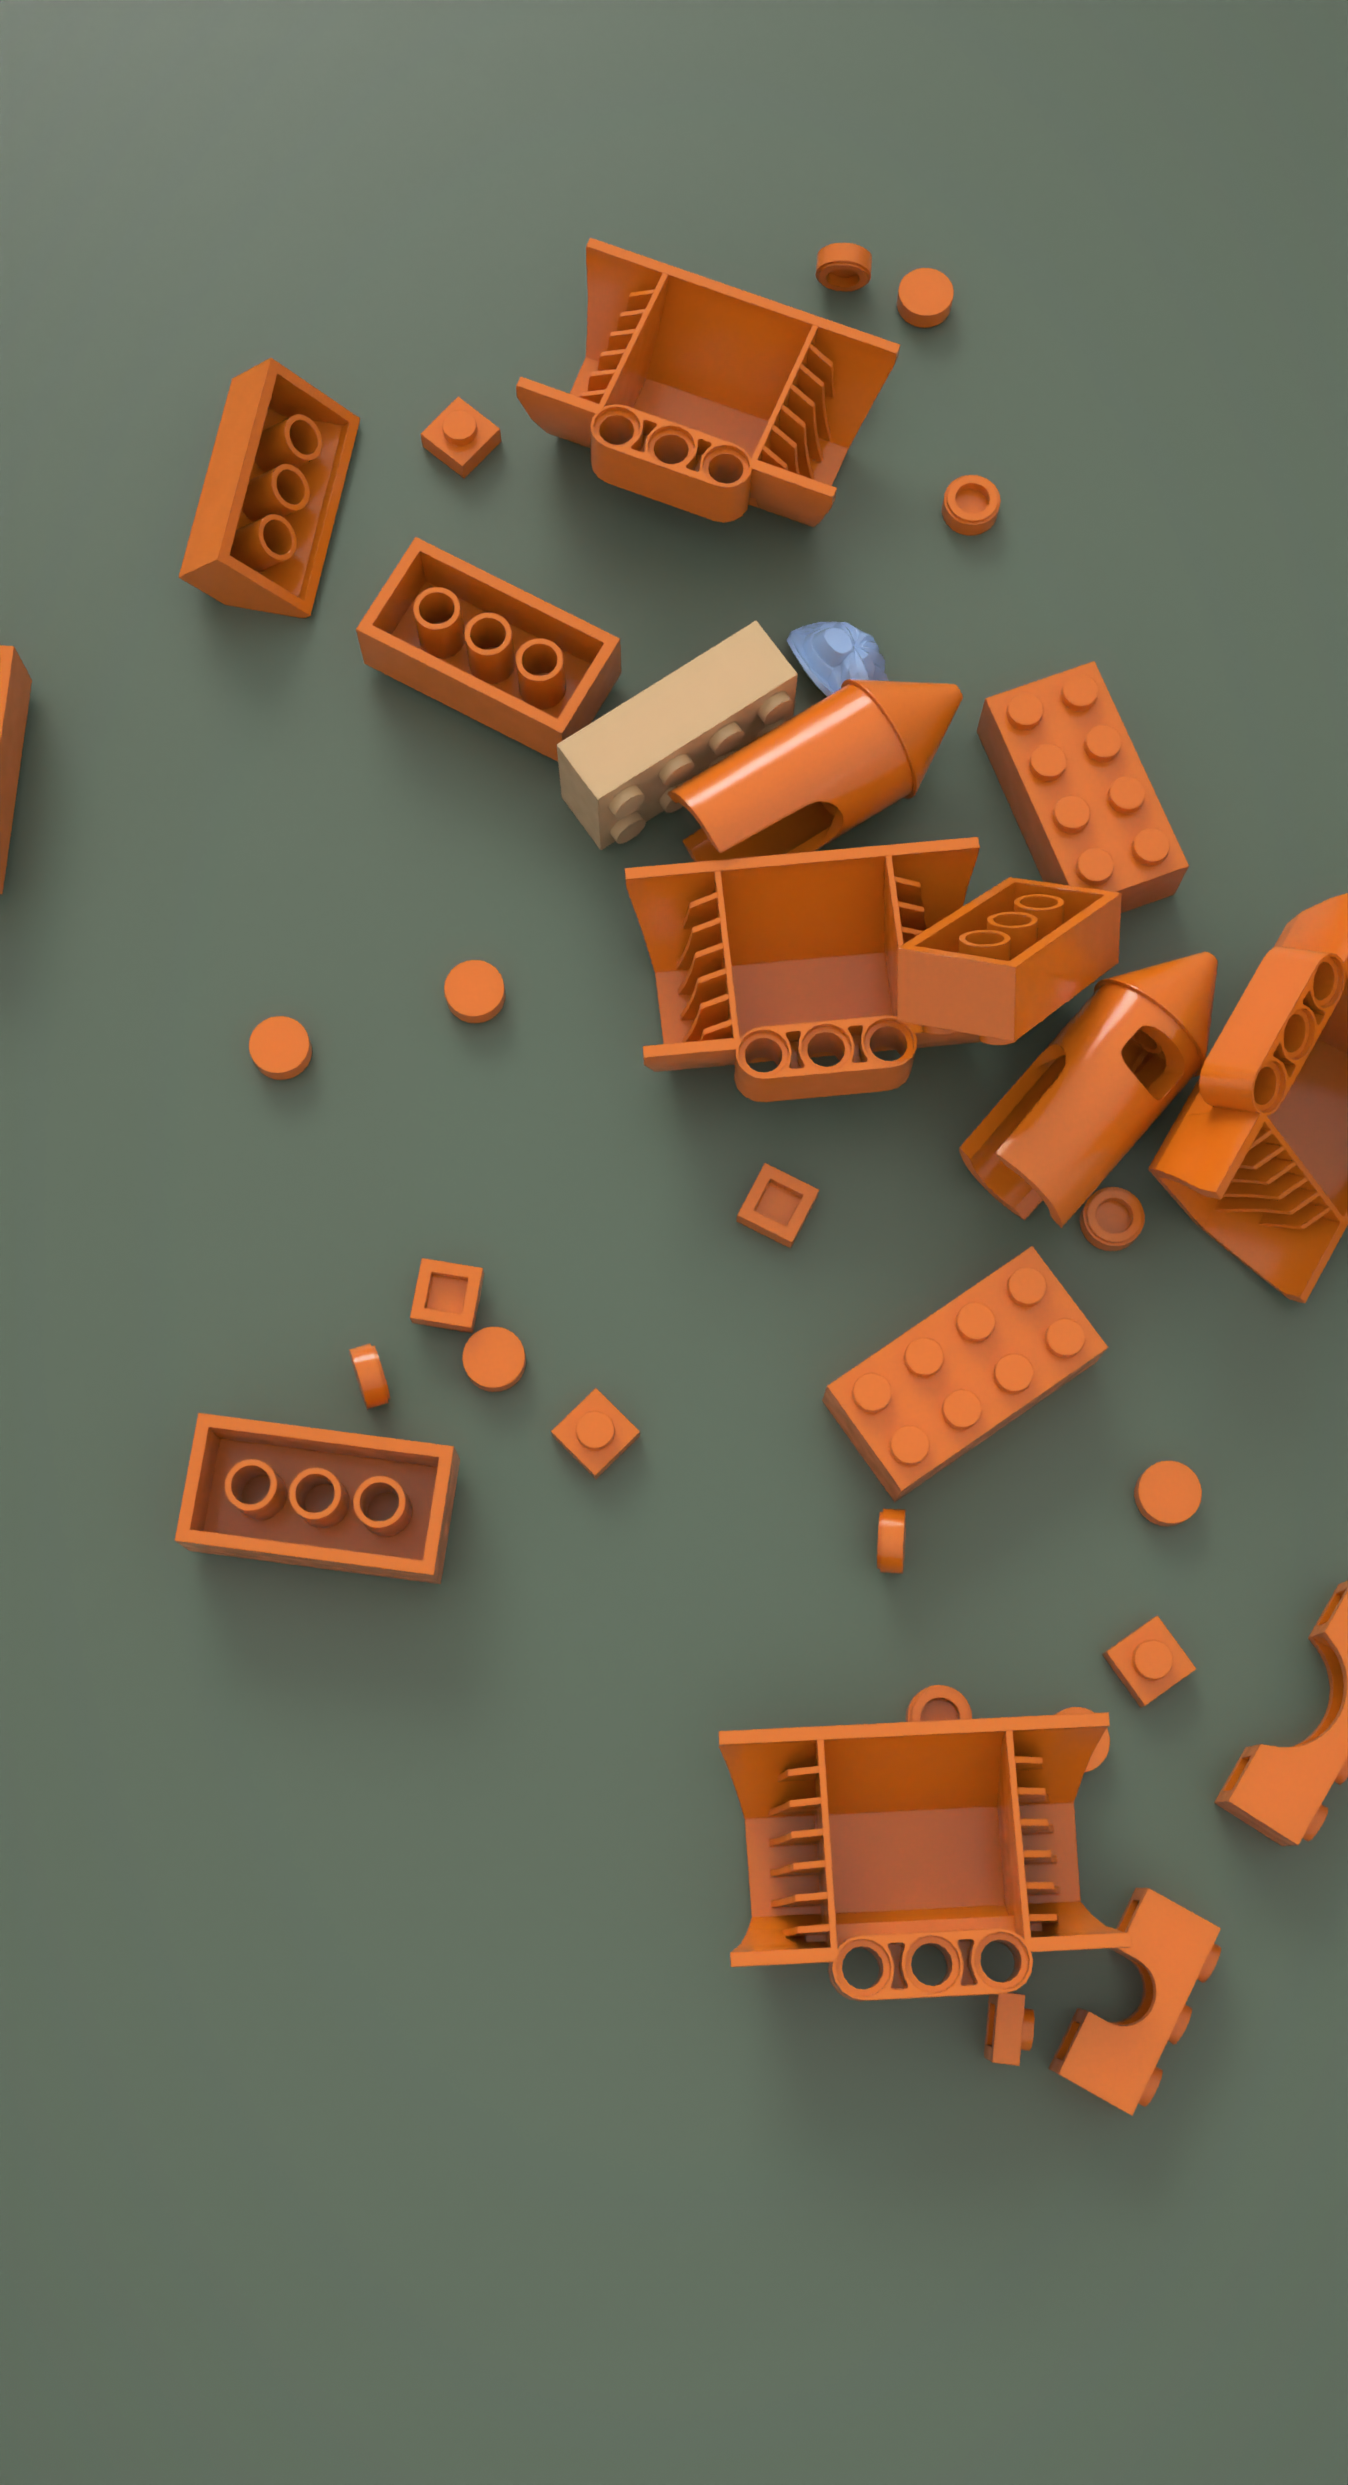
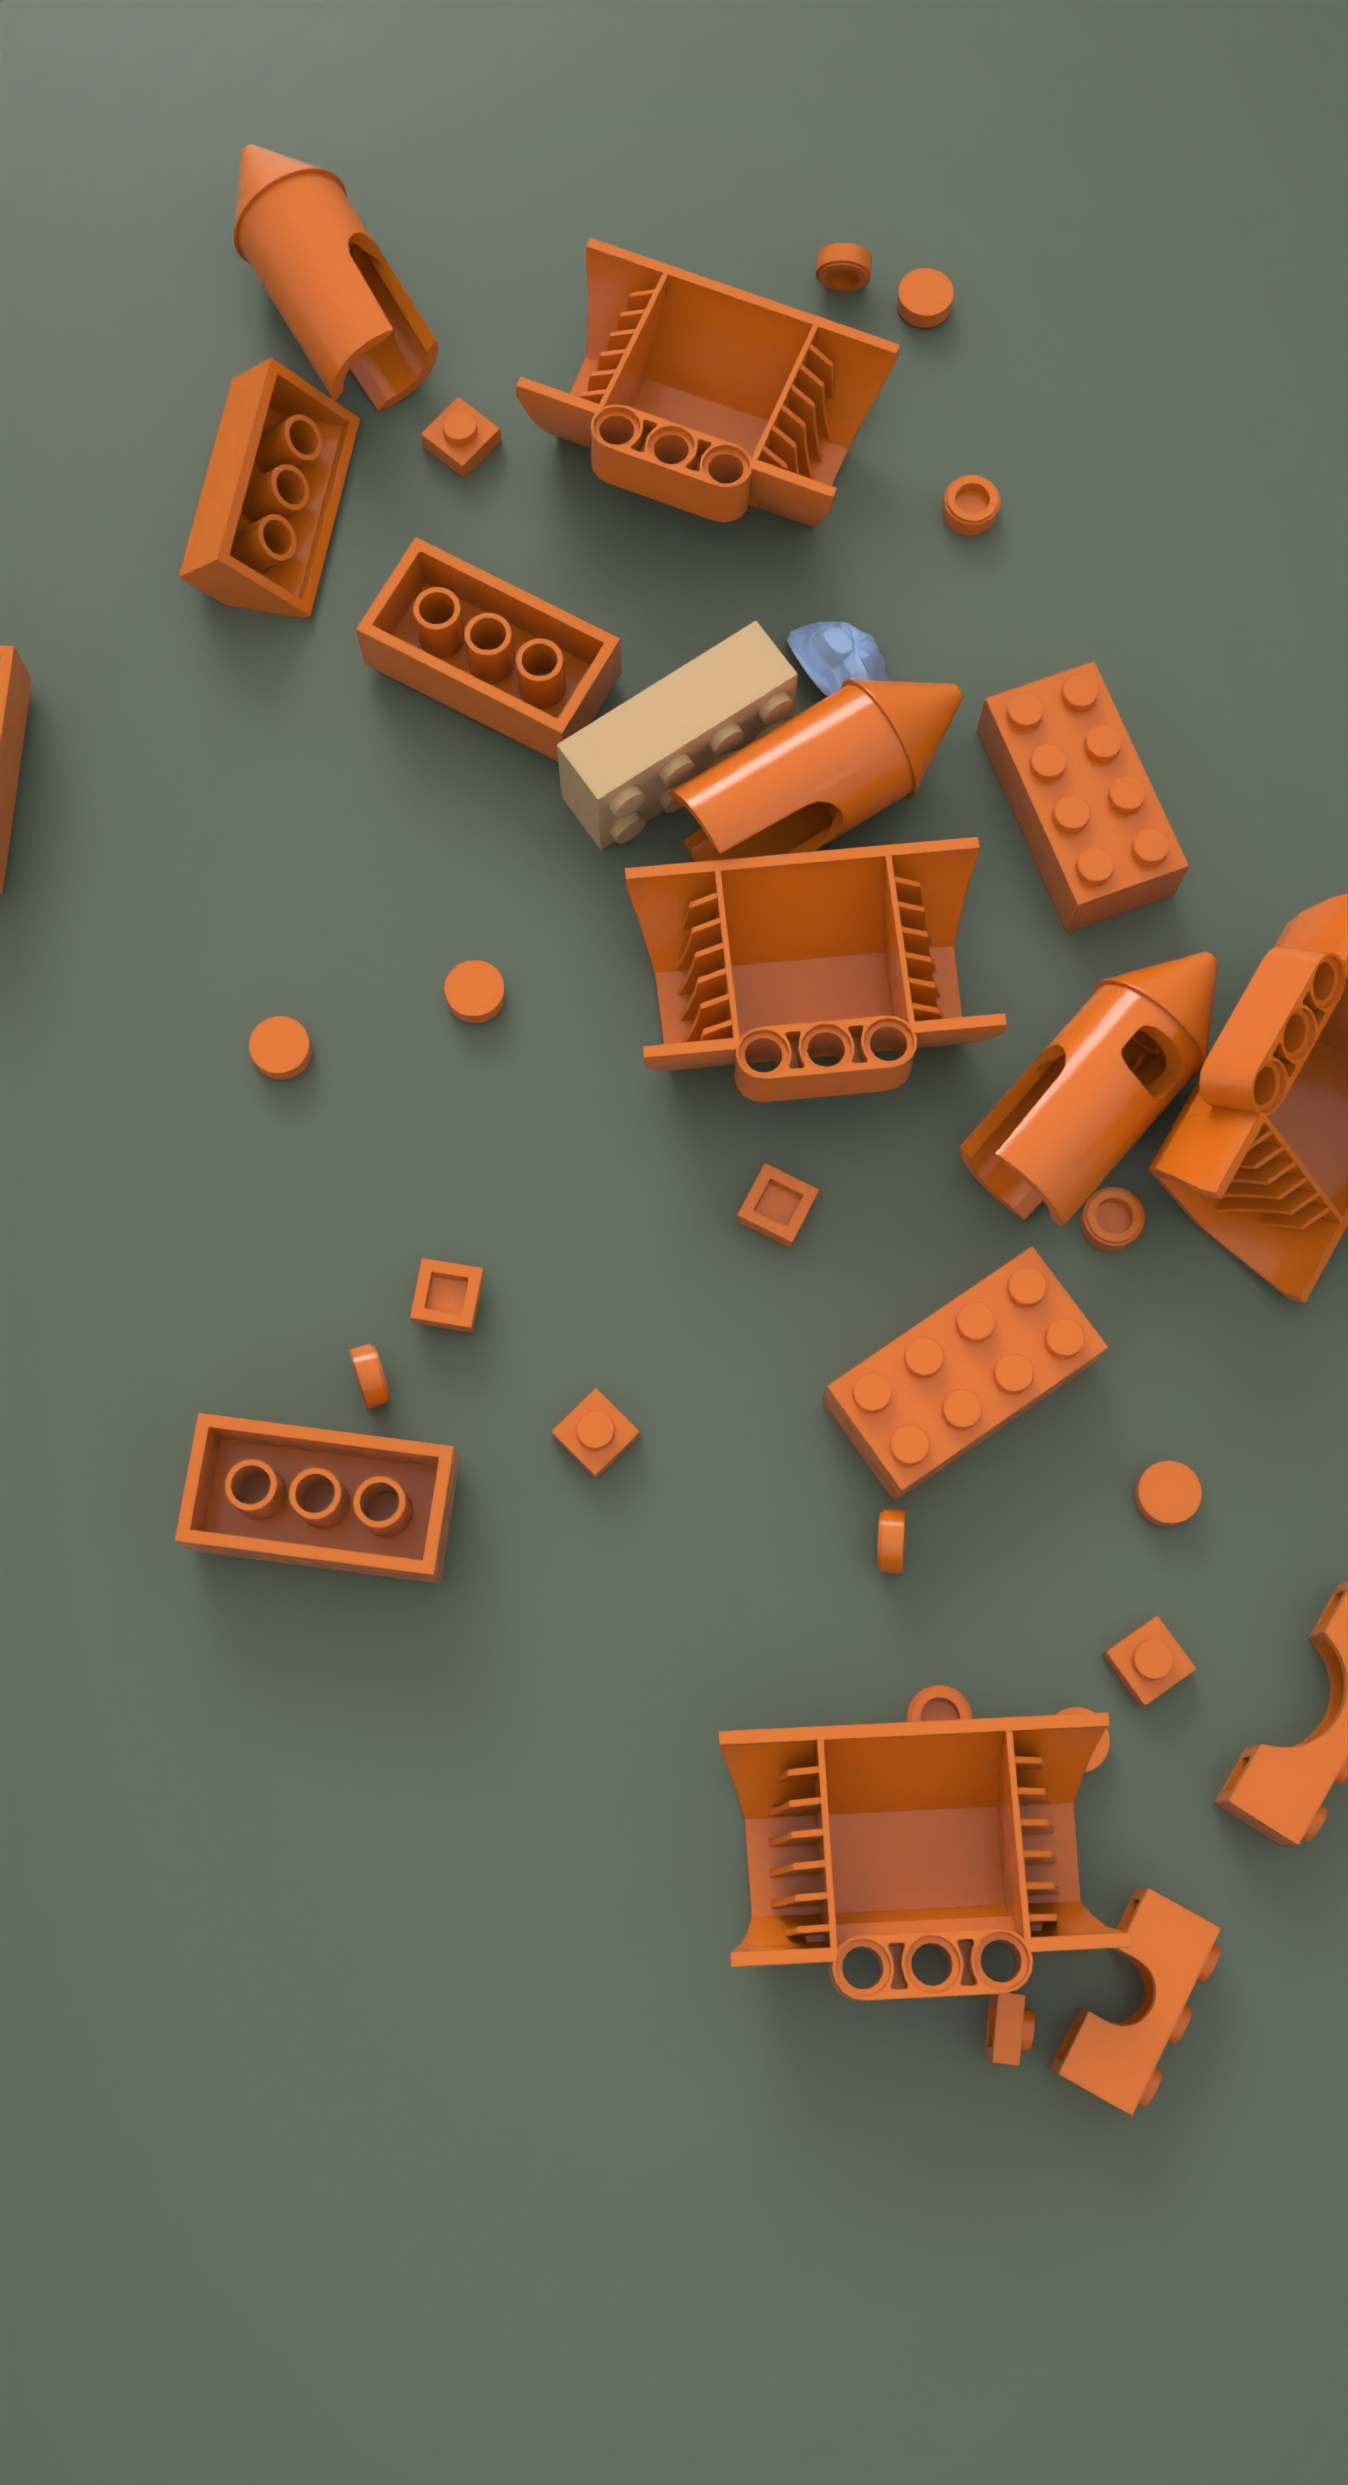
orange tile [462,1327,526,1392] -> none
orange brick [897,877,1122,1045] -> none
none -> orange piece [233,144,438,411]

